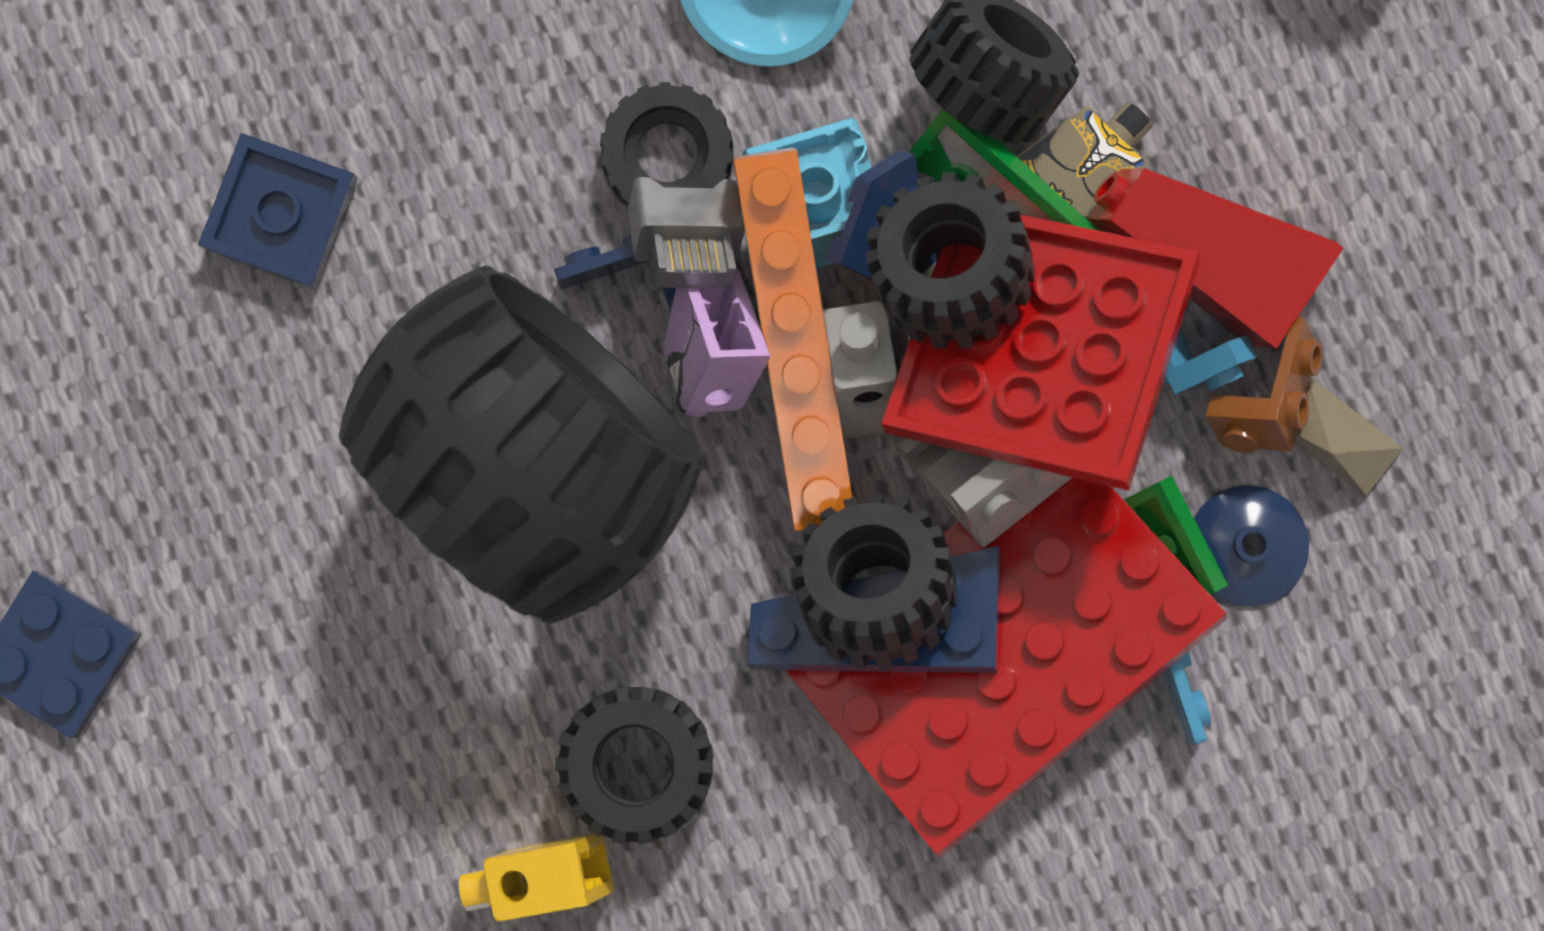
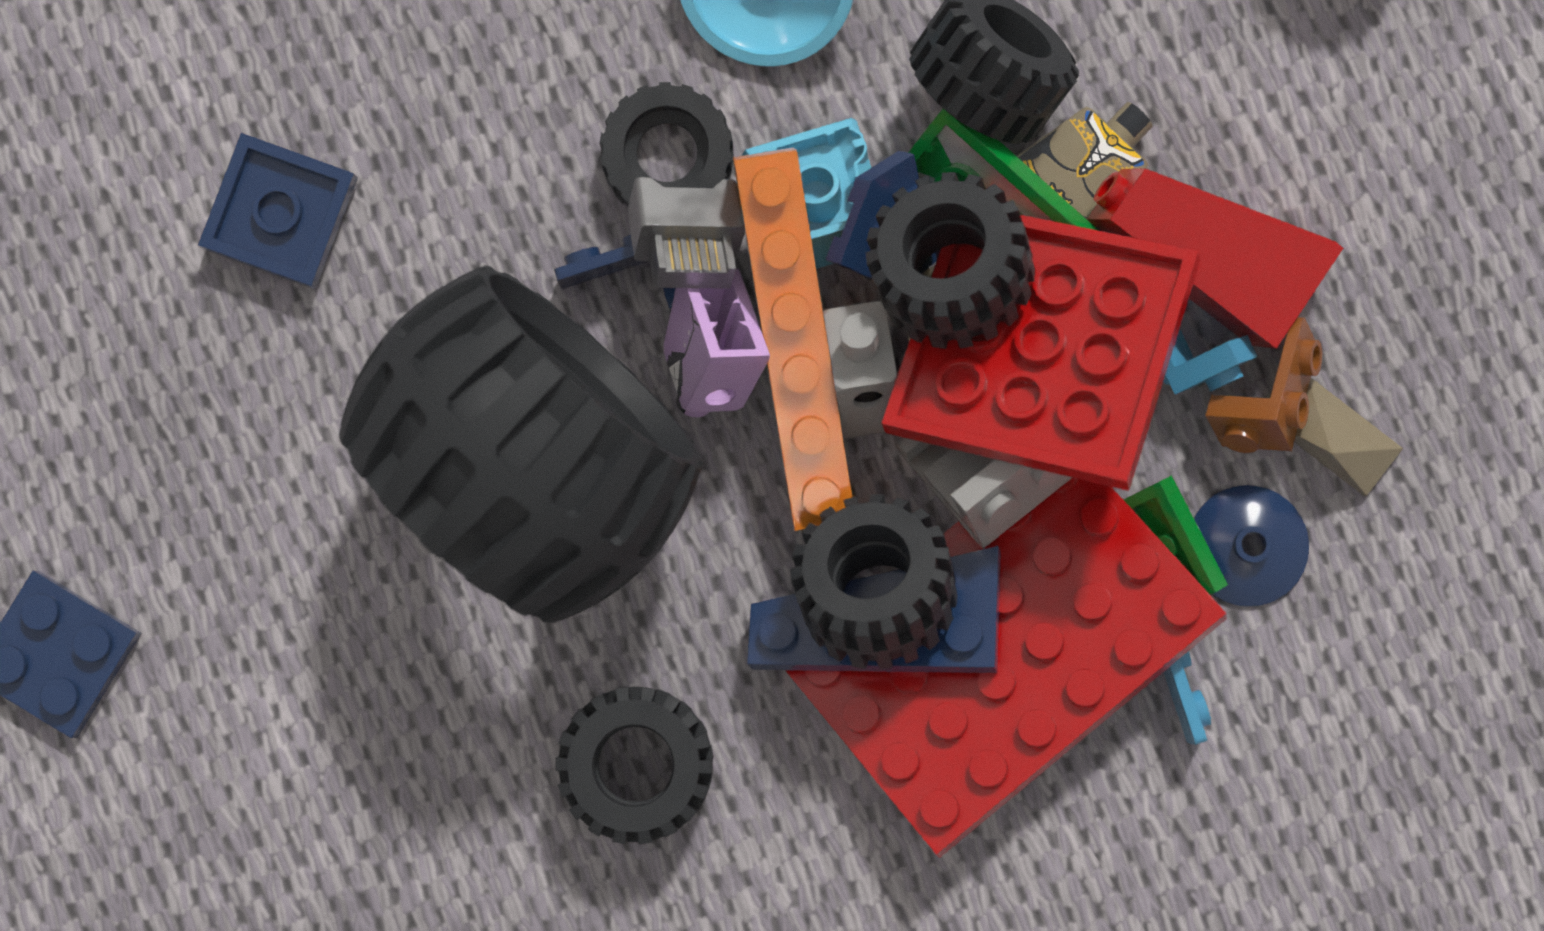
yellow torso [459,833,615,921] -> none

